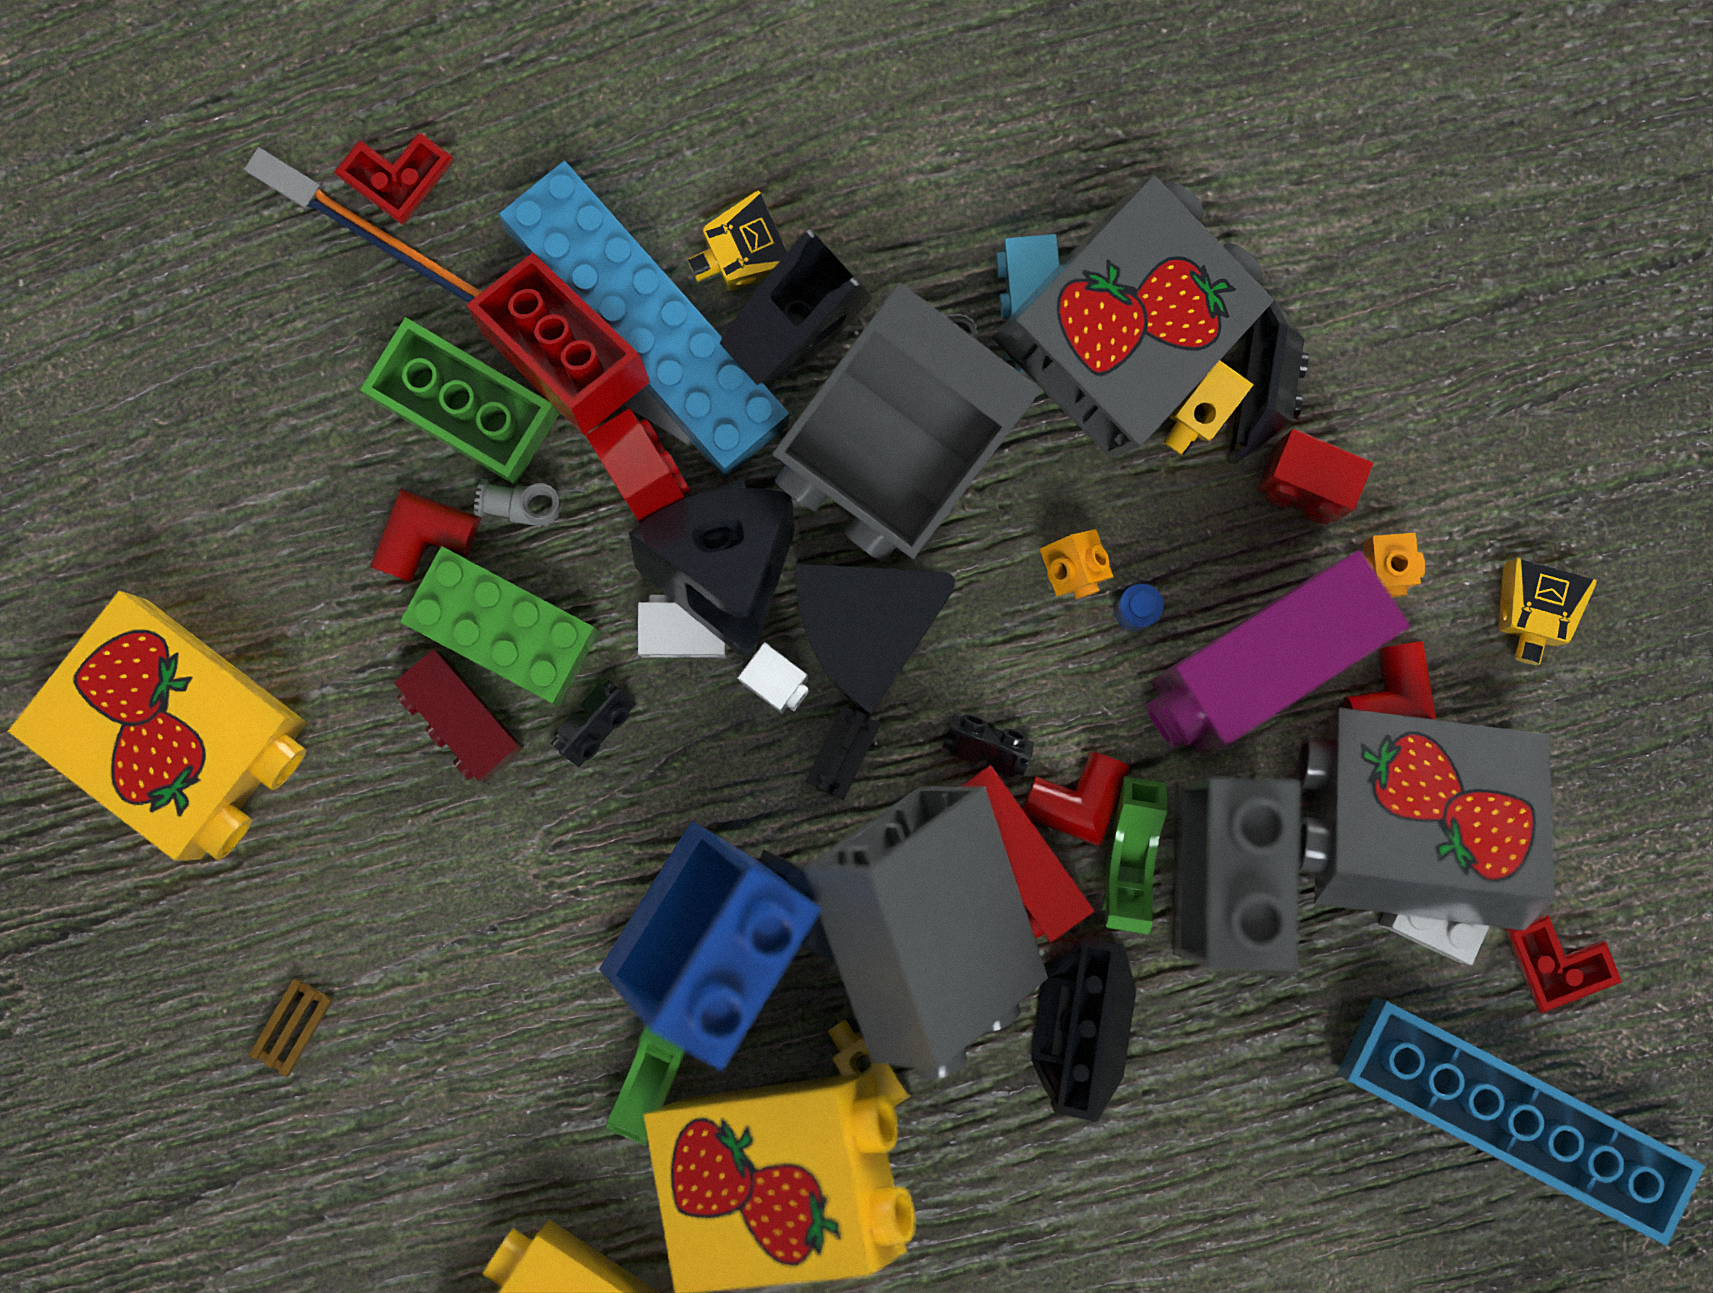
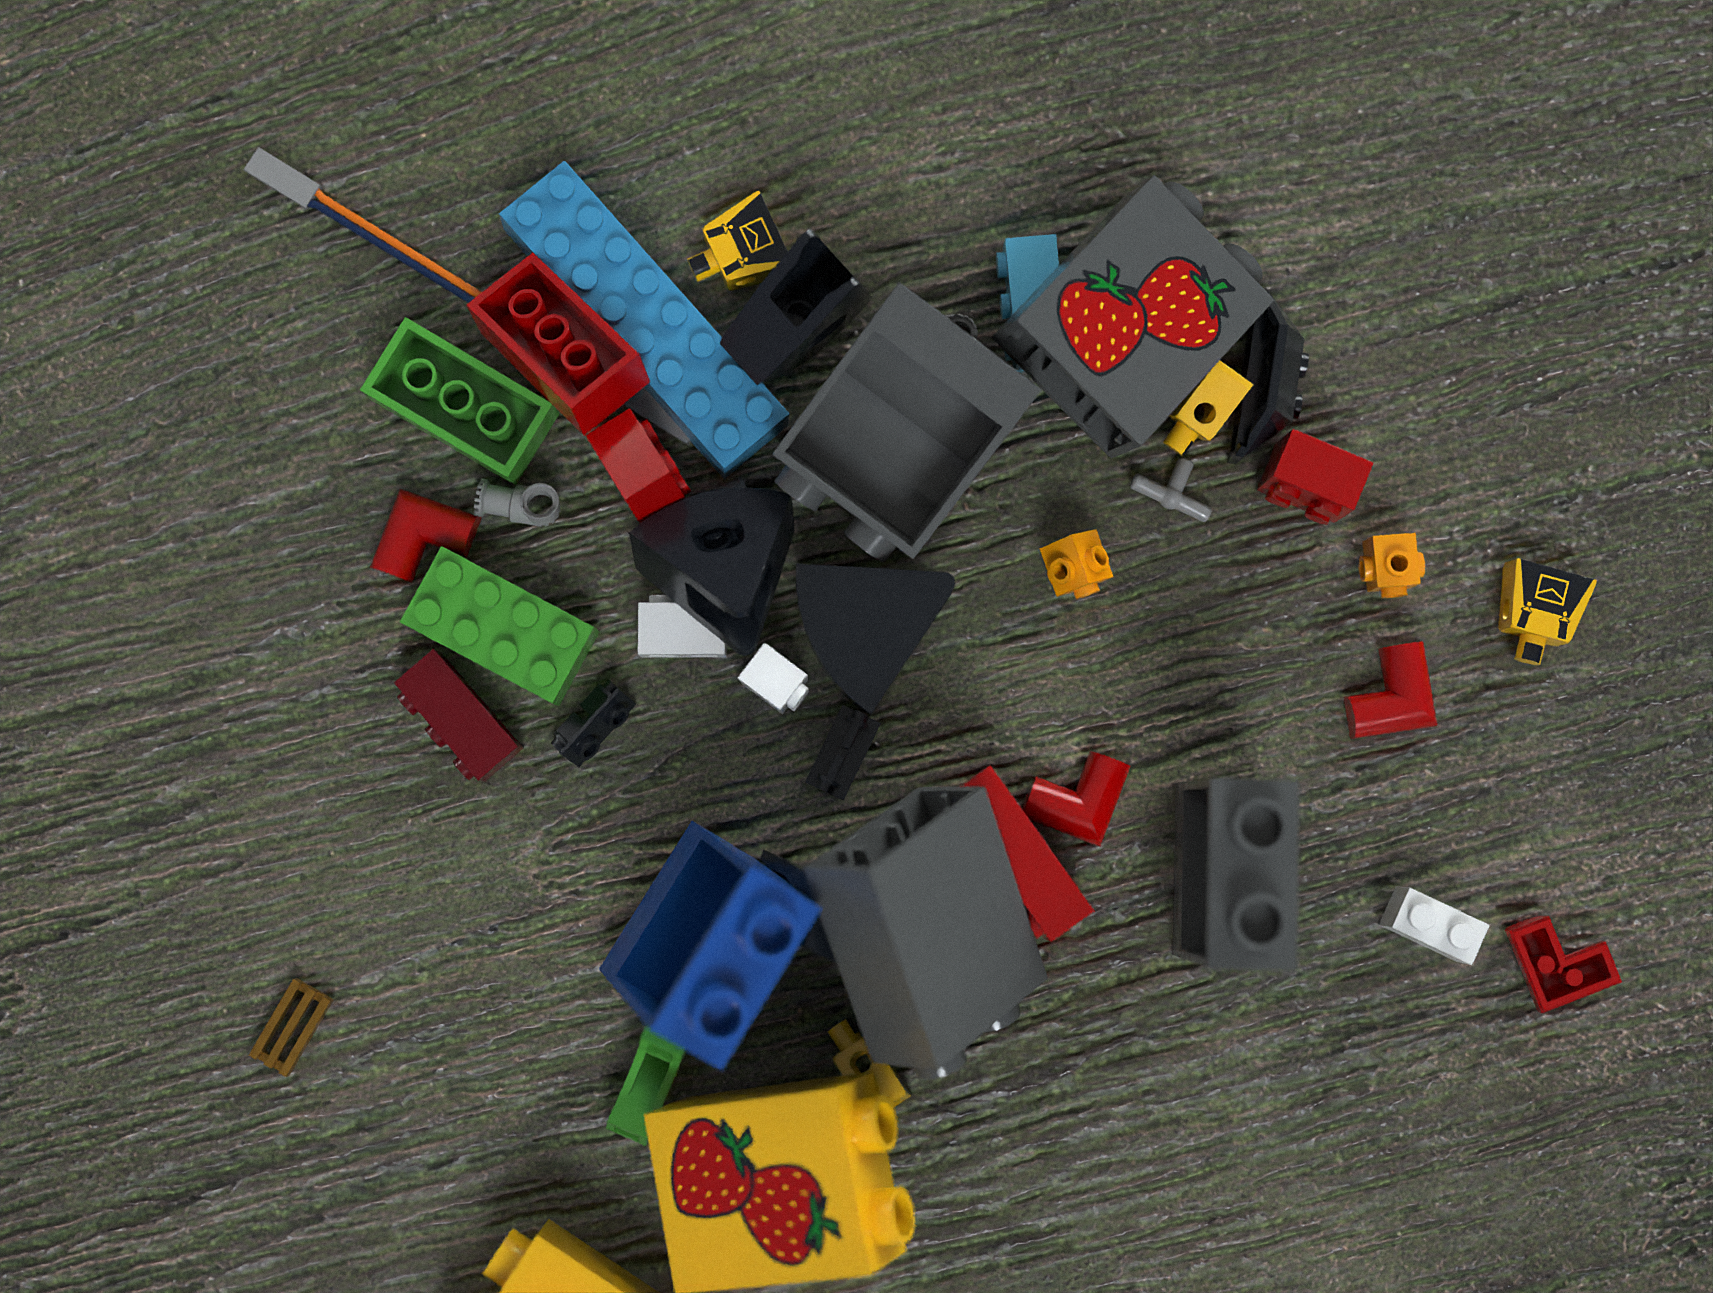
yellow brick [8,590,308,861] -> none
red brick [333,132,454,226] -> none
black hinge [942,714,1034,778] -> none
black wedge [1031,937,1137,1122] -> none
bright green arch [1103,776,1167,935] -> none
blue brick [1114,584,1164,631] -> none
magenta brick [1145,550,1411,752] -> none
dark grey brick [1297,708,1555,930] -> none
dark azure brick [1336,997,1705,1246] -> none
none -> light grey piece [1130,457,1212,522]

